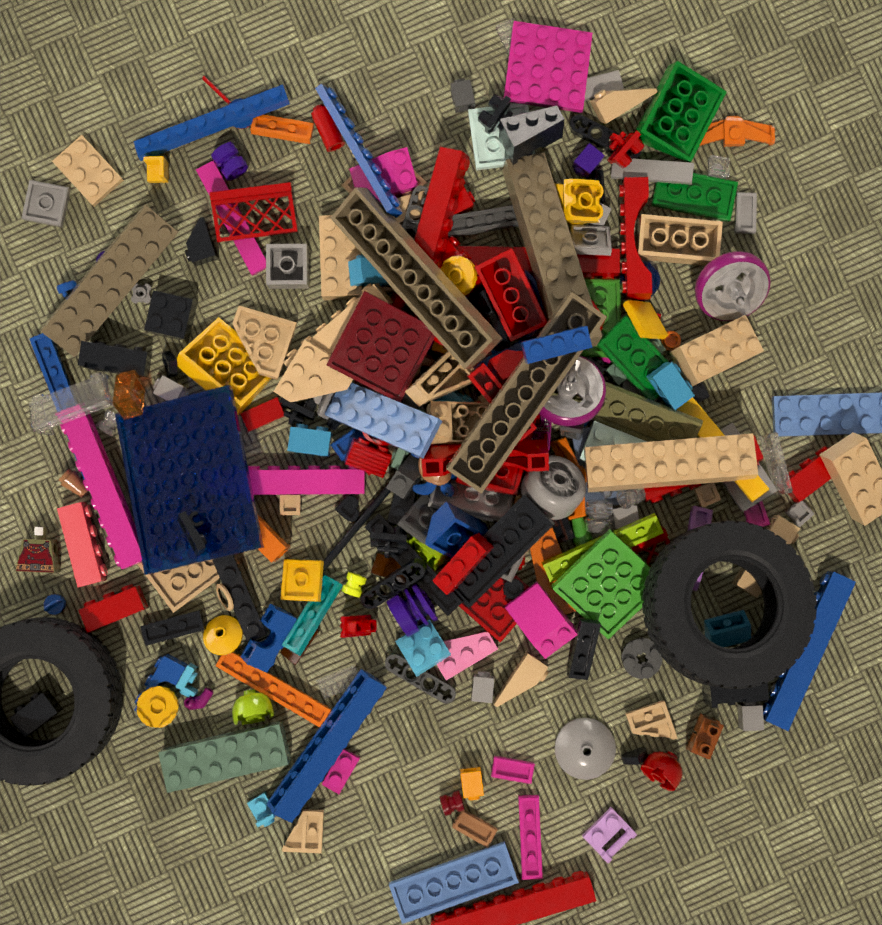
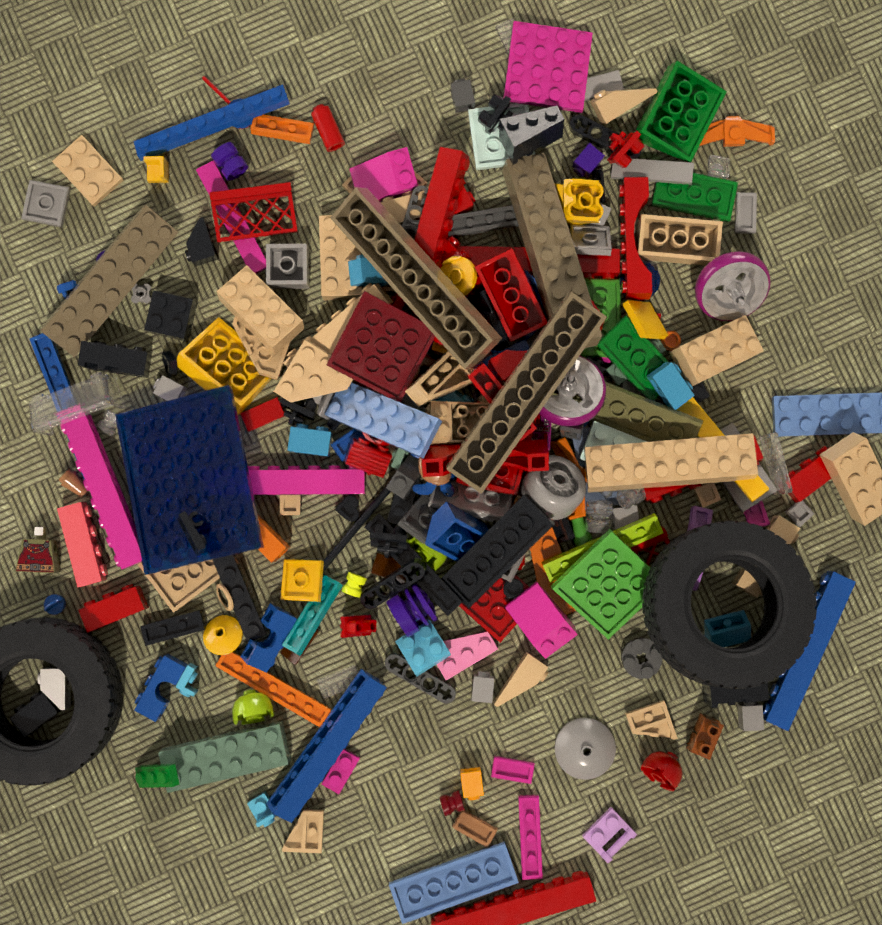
clear orange brick [113,369,146,420] -> none
yellow tile [137,686,179,728] -> none
magenta arm [184,687,214,710] -> none
plate [315,84,402,218] -> none
red brick [432,533,493,595] -> none
blue arch [521,326,592,364] -> none
black plate [567,619,601,680] -> none
black tile [621,747,648,765] -> none
none -> white slope [37,666,71,710]
none -> green plate [135,764,180,788]
none -> tan brick [216,265,304,356]

